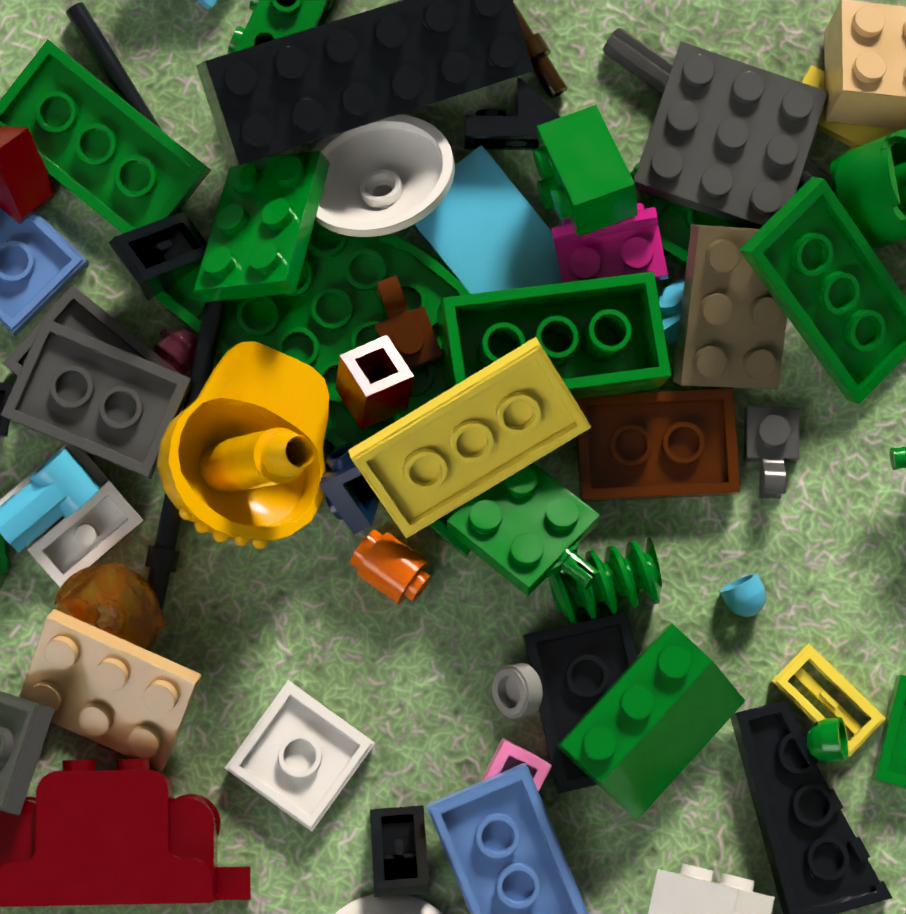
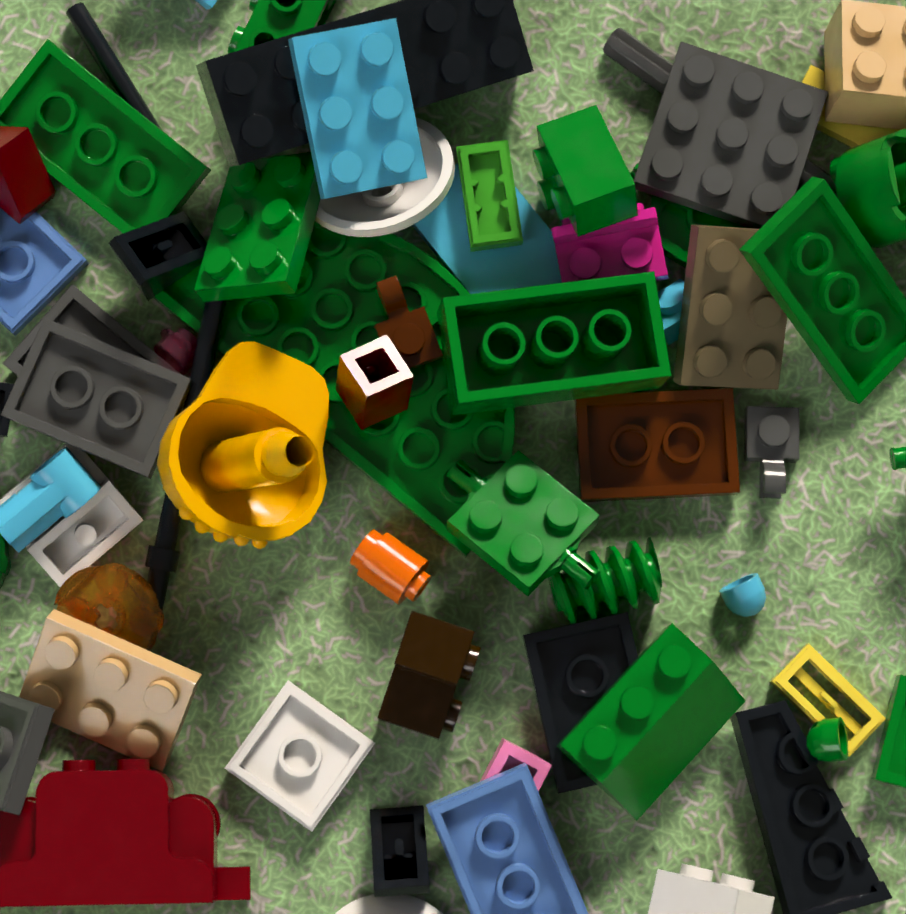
dark blue bracket [319,443,380,534] -> none
light yellow tile [348,337,591,539] -> none
black slope [464,77,560,150] -> none
light grey tile [492,663,543,719] -> none
dark brown bar [513,2,568,99] -> none
none -> medium azure plate [288,18,427,199]
none -> dark brown brick [377,611,481,740]
none -> bright green plate [456,140,523,252]

